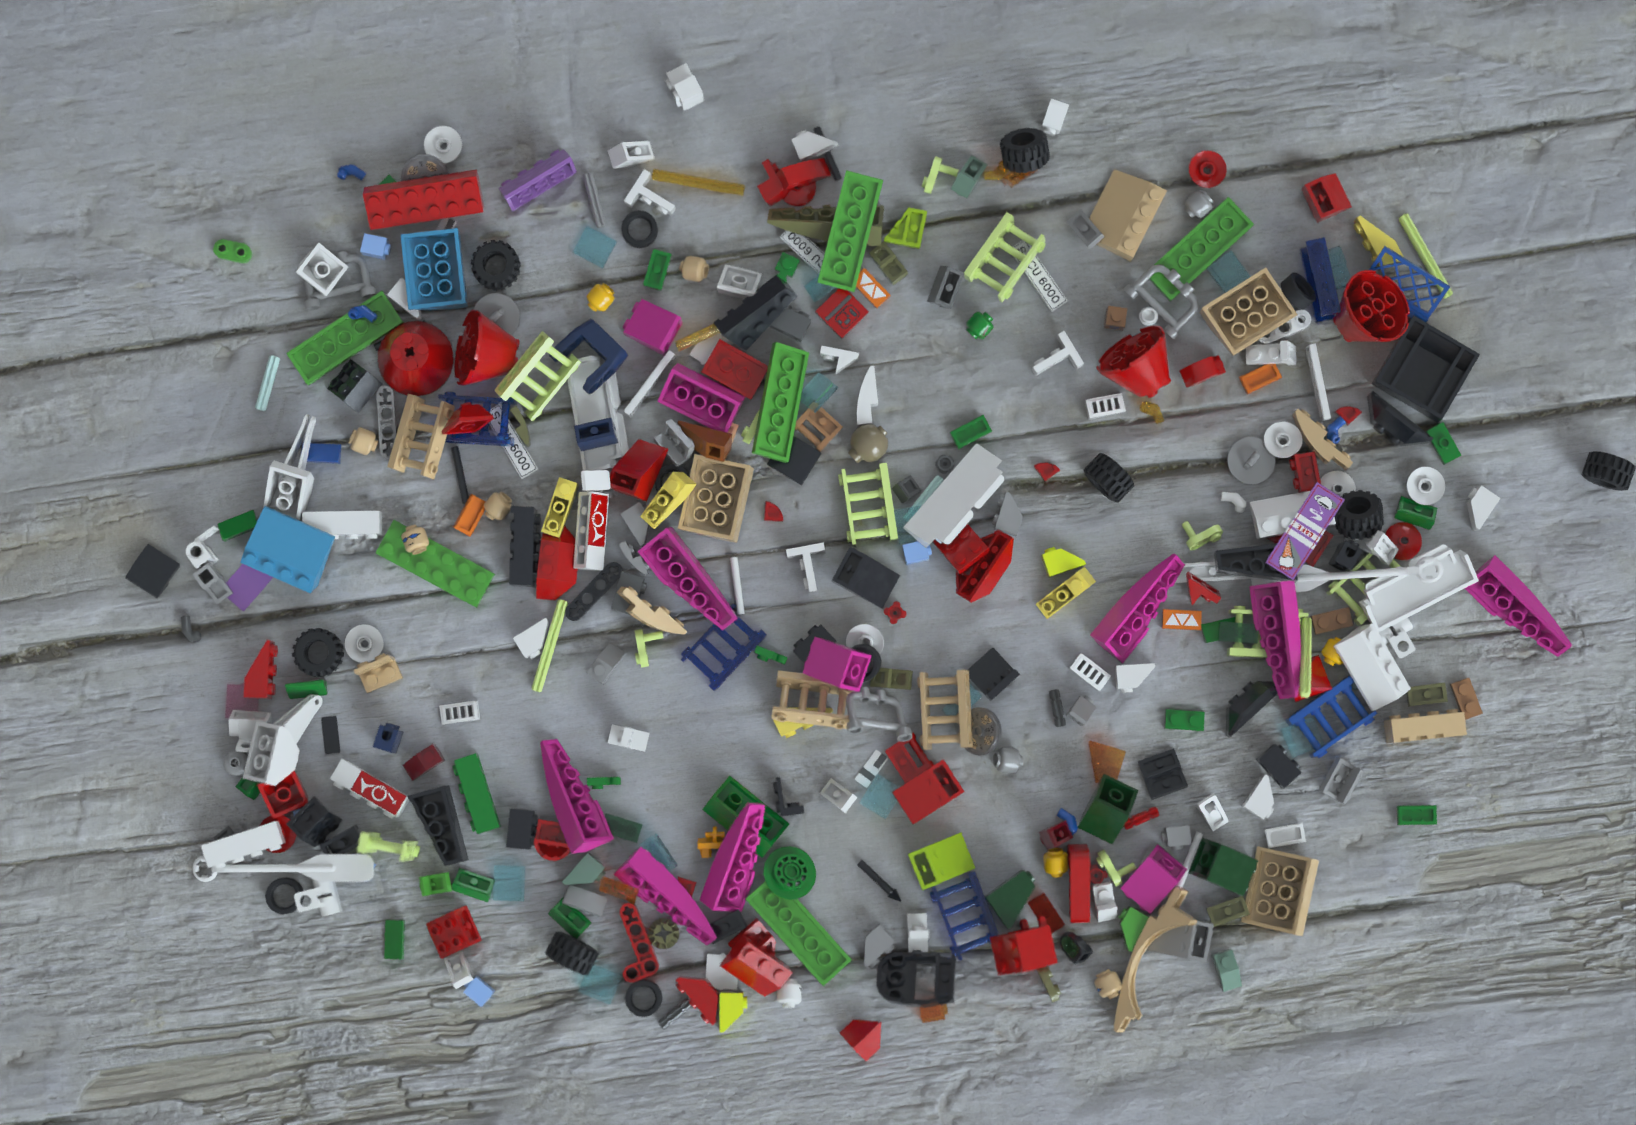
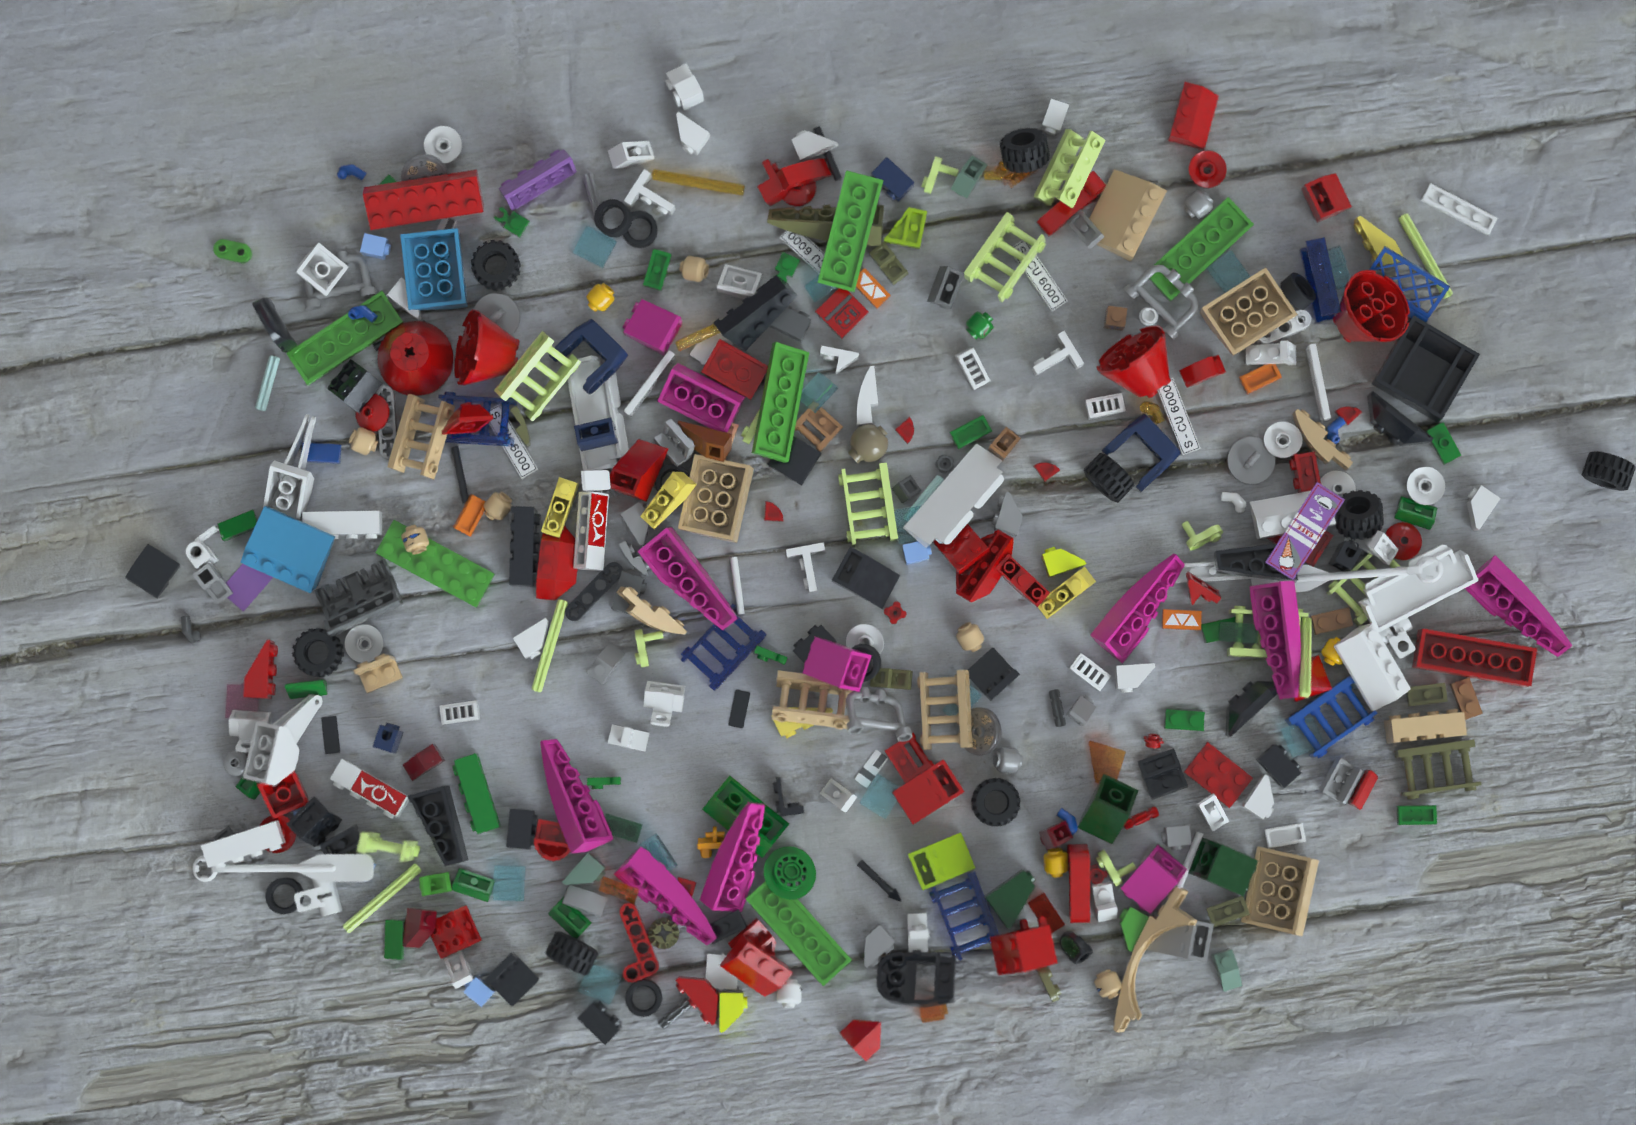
none -> black slope [252,298,297,353]
none -> dark grey slope [315,559,403,636]
none -> yellowish green axle [343,864,422,933]
none -> red dish [355,394,389,432]
none -> dark red slope [403,908,437,948]
none -> black bracket [483,952,539,1006]
none -> green plate [494,207,530,238]
none -> black slope [577,1000,622,1045]
none -> black tyre [594,199,632,237]
none -> white piece [644,681,685,727]
none -> white slope [676,112,710,155]
none -> black sticker [728,690,750,728]
none -> dark blue brick [871,157,915,202]
none -> red tile [895,417,914,444]
none -> white slope [955,347,990,390]
none -> tan head [956,622,984,652]
none -> black tyre [971,778,1021,827]
none -> medium nougat slope [988,427,1021,462]
none -> red slope [996,554,1050,607]
none -> yellowish green fence [1034,129,1105,208]
none -> red beam [1036,171,1106,237]
none -> dark blue connector [1101,413,1181,492]
none -> red plate [1143,734,1164,748]
none -> white tile [1157,378,1201,456]
none -> red slope [1168,82,1219,150]
none -> red plate [1183,742,1253,808]
none -> red slope [1348,770,1378,810]
none -> olive fence [1394,739,1482,799]
none -> red brick [1412,628,1537,687]
none -> white tile [1420,183,1498,236]

